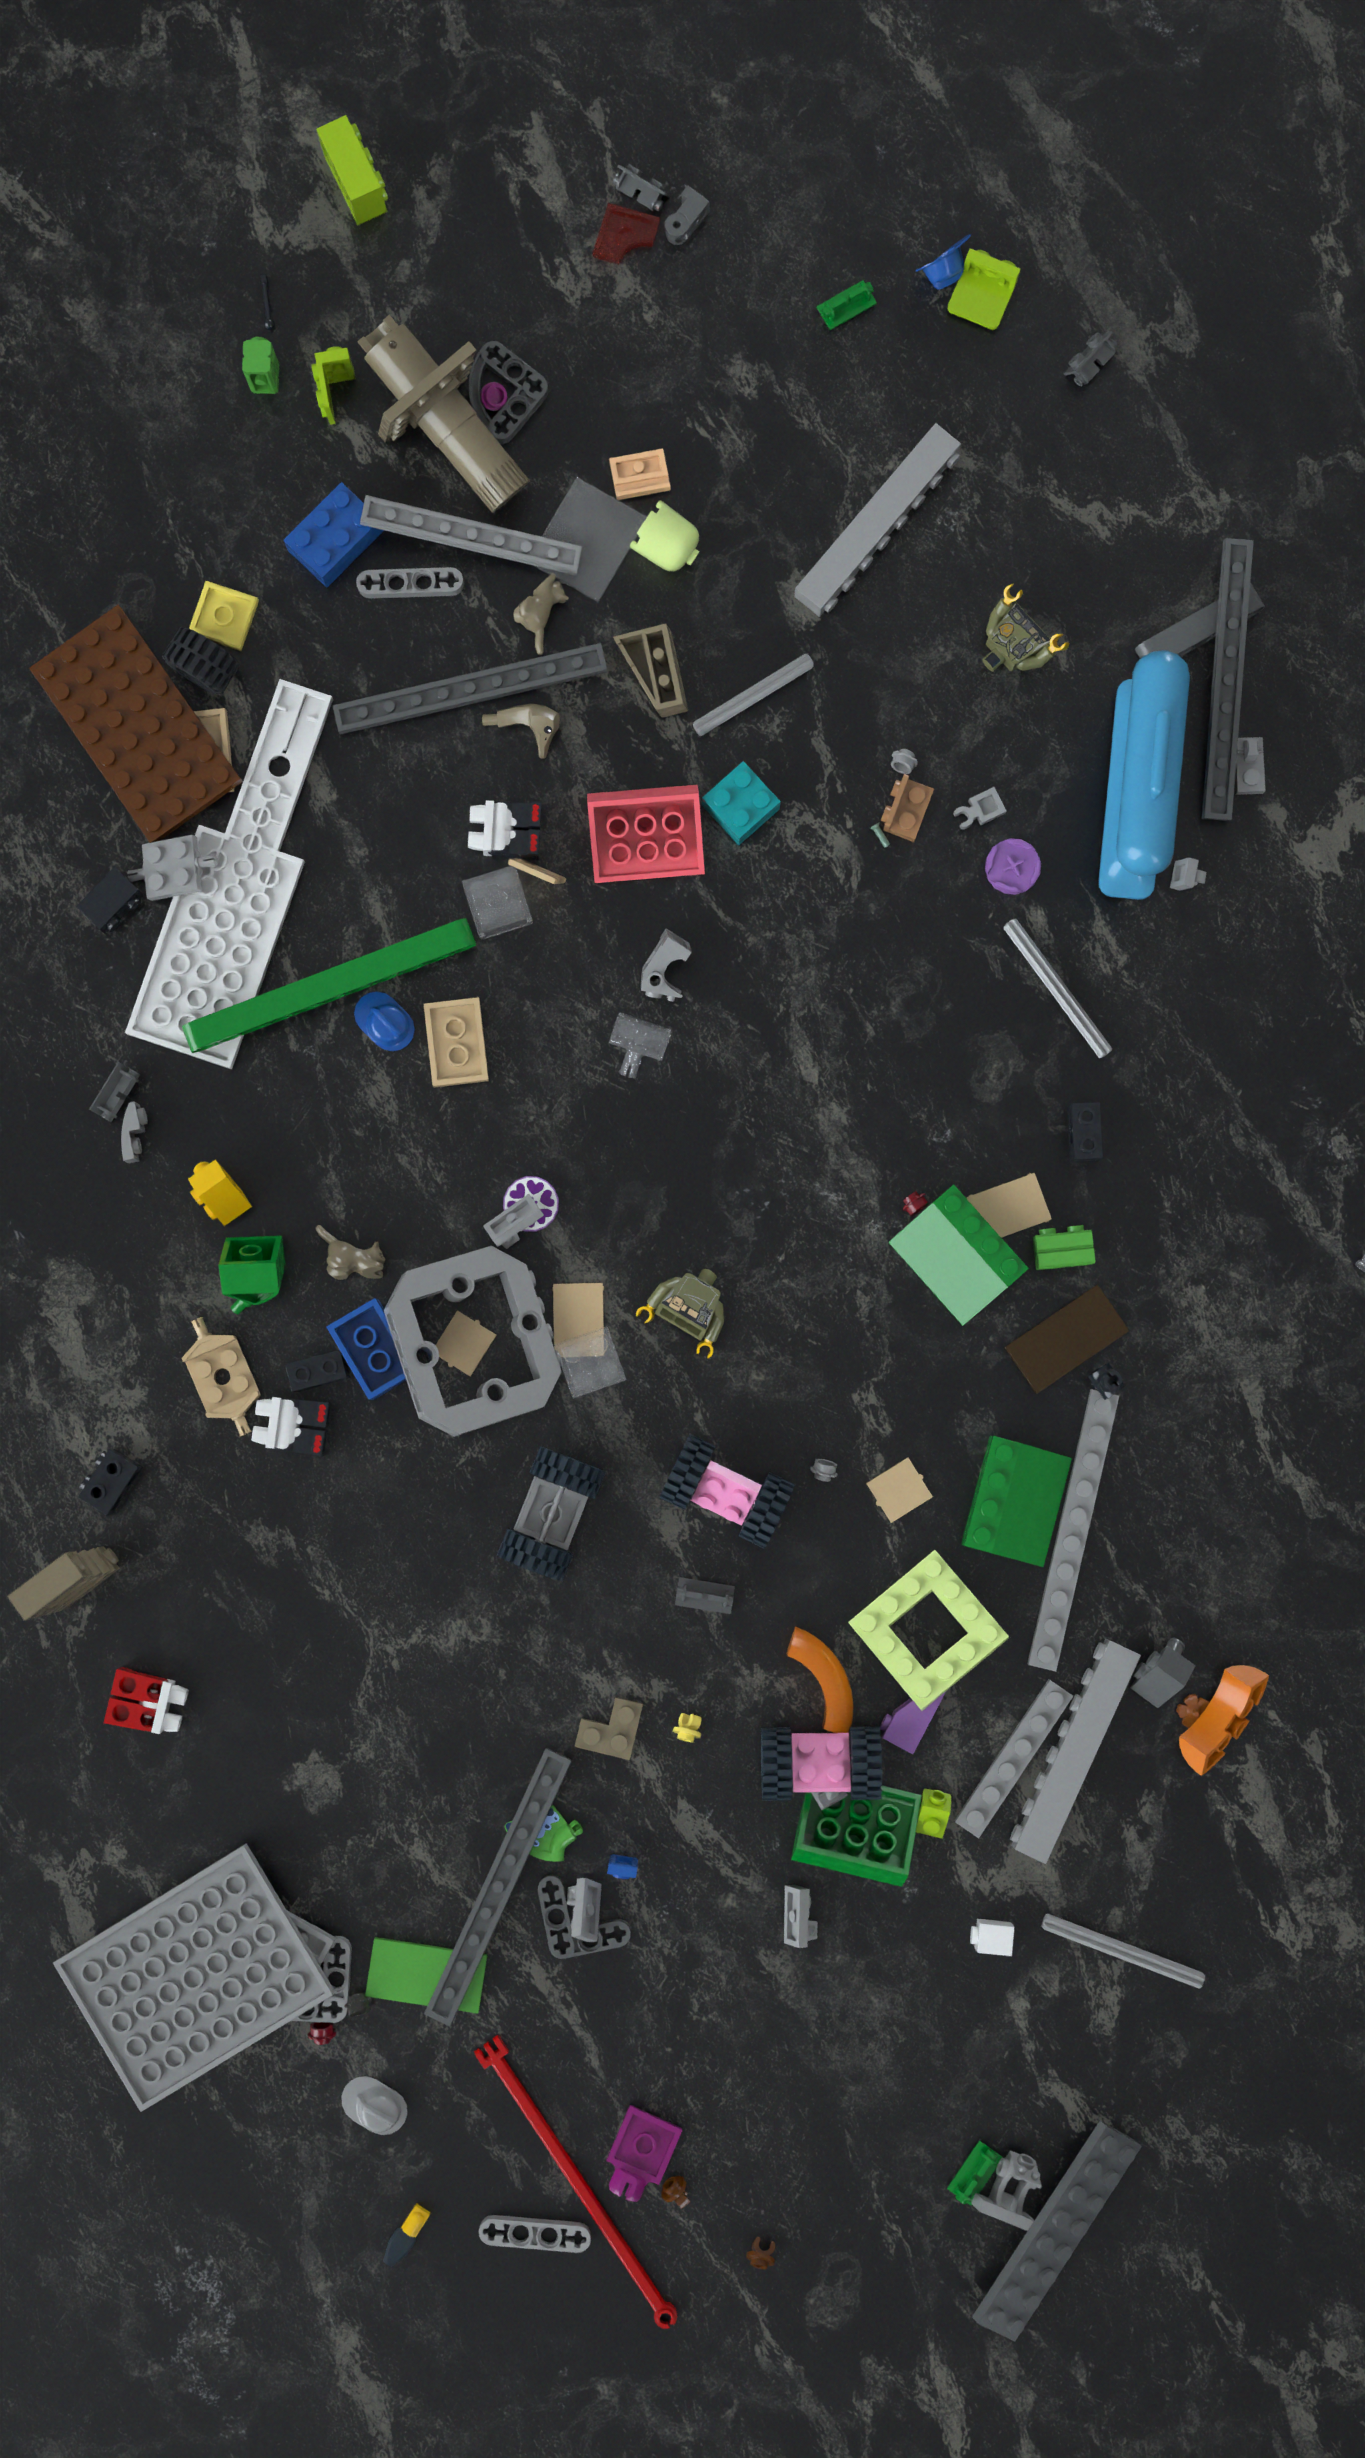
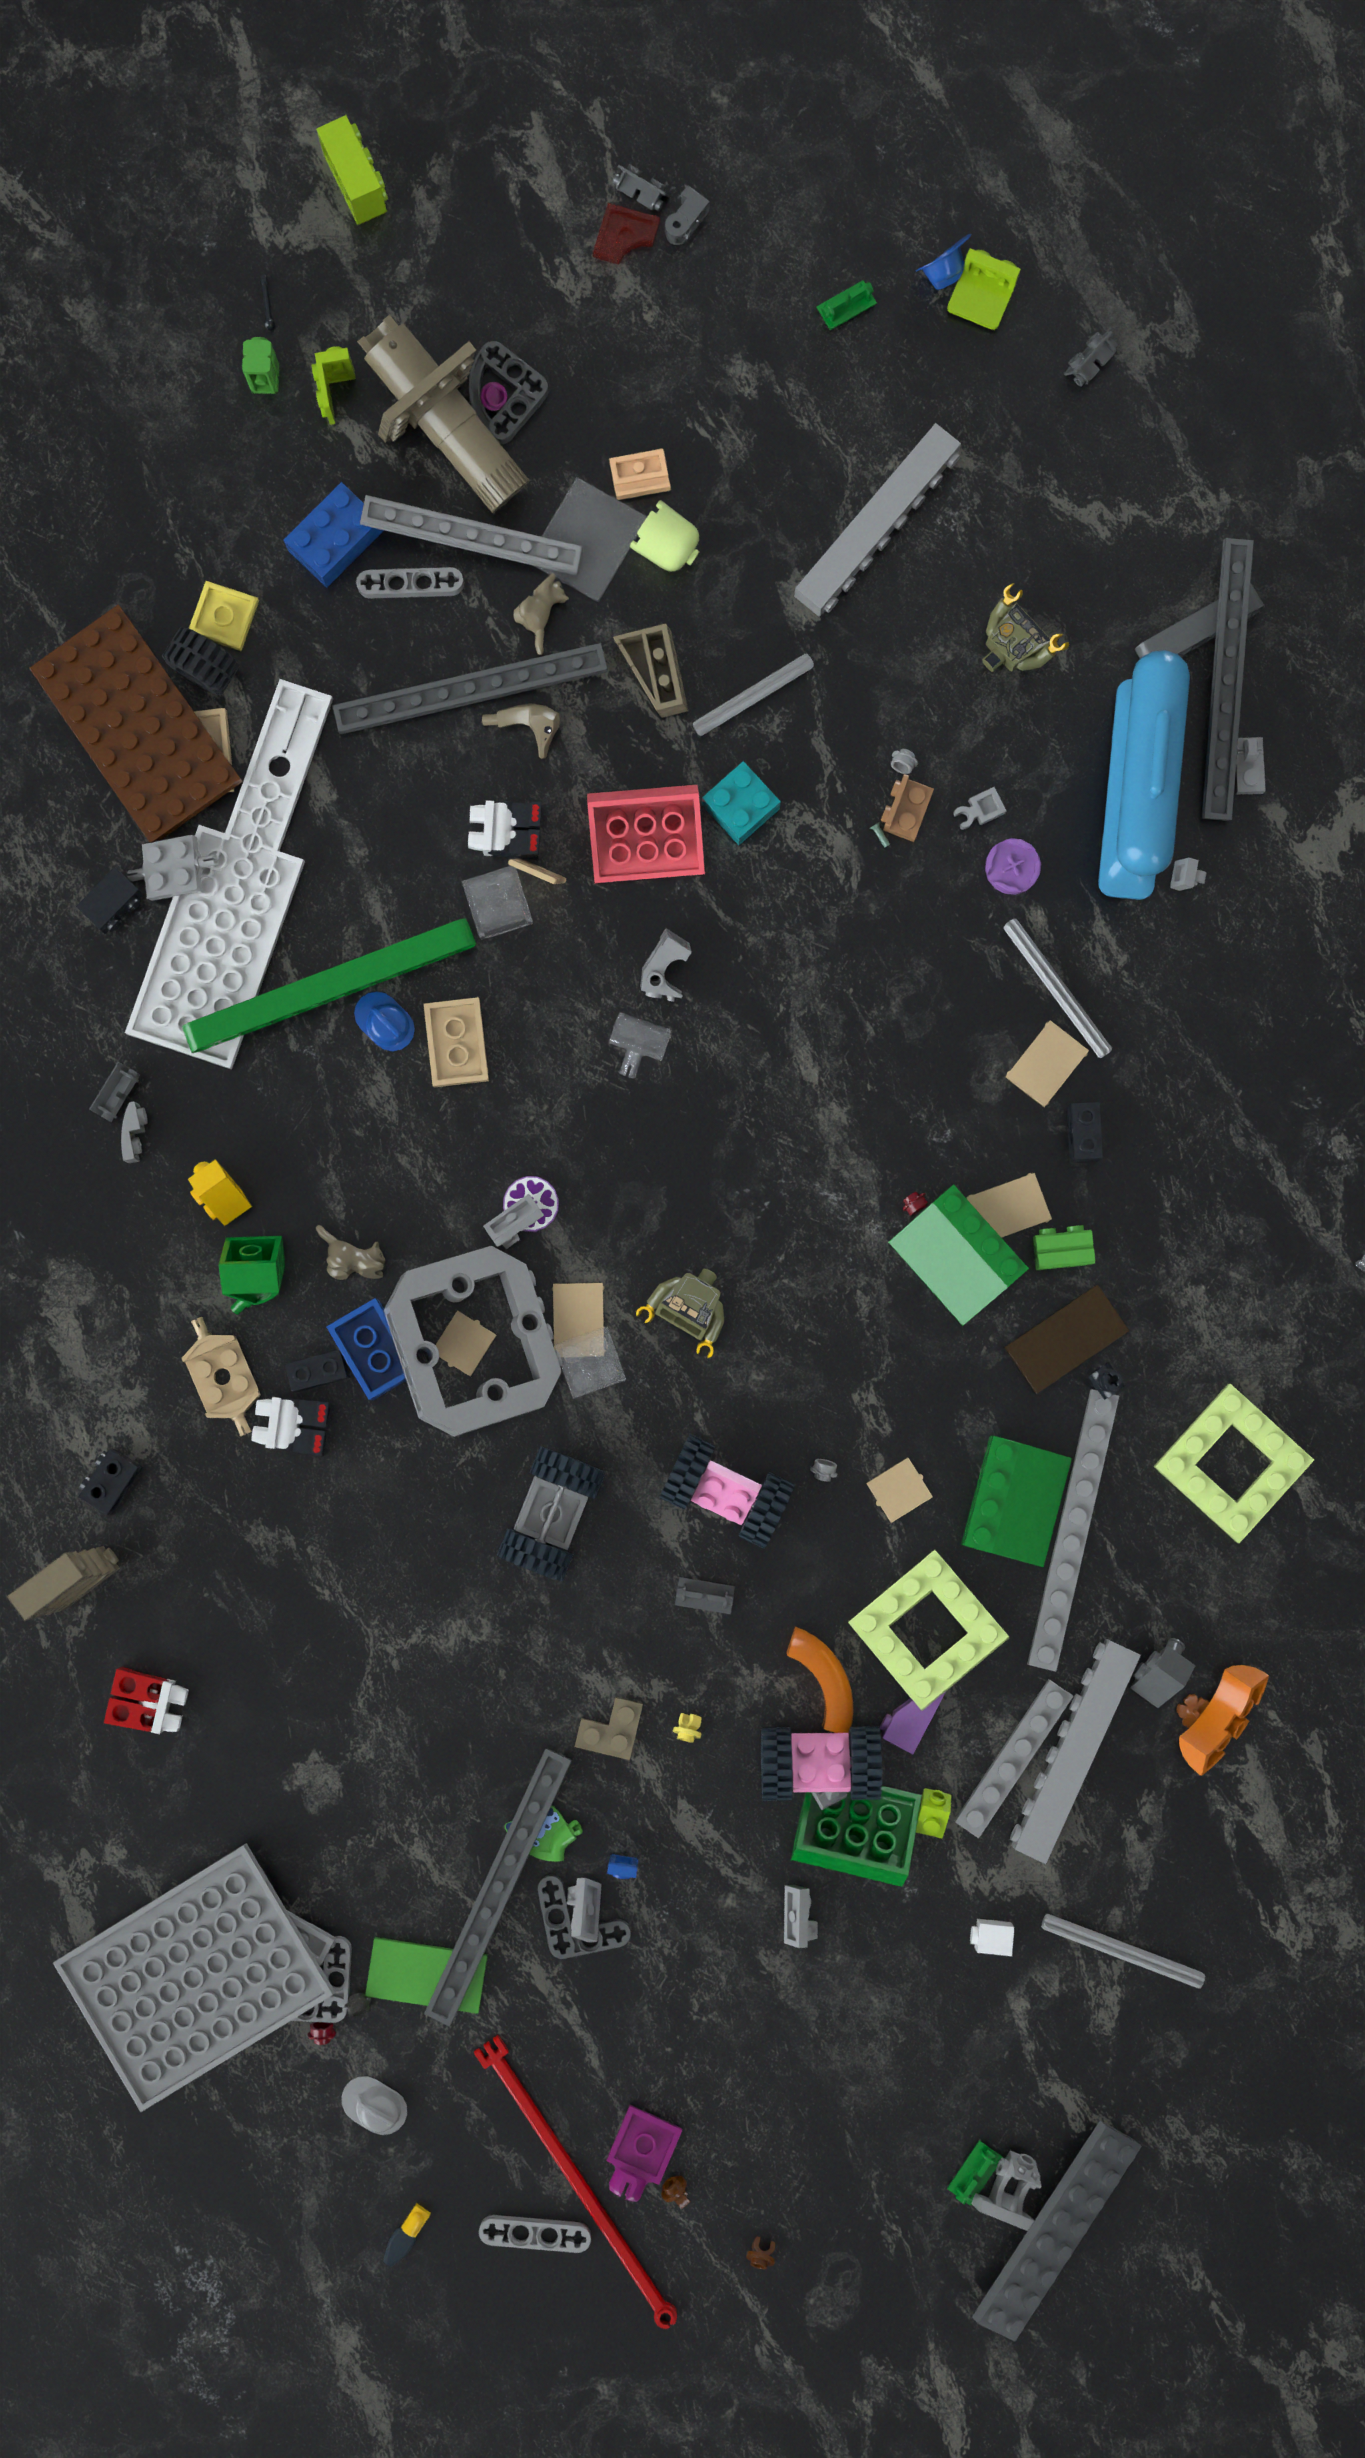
none -> tan piece [1006,1020,1089,1107]
none -> yellowish green plate [1154,1384,1314,1543]

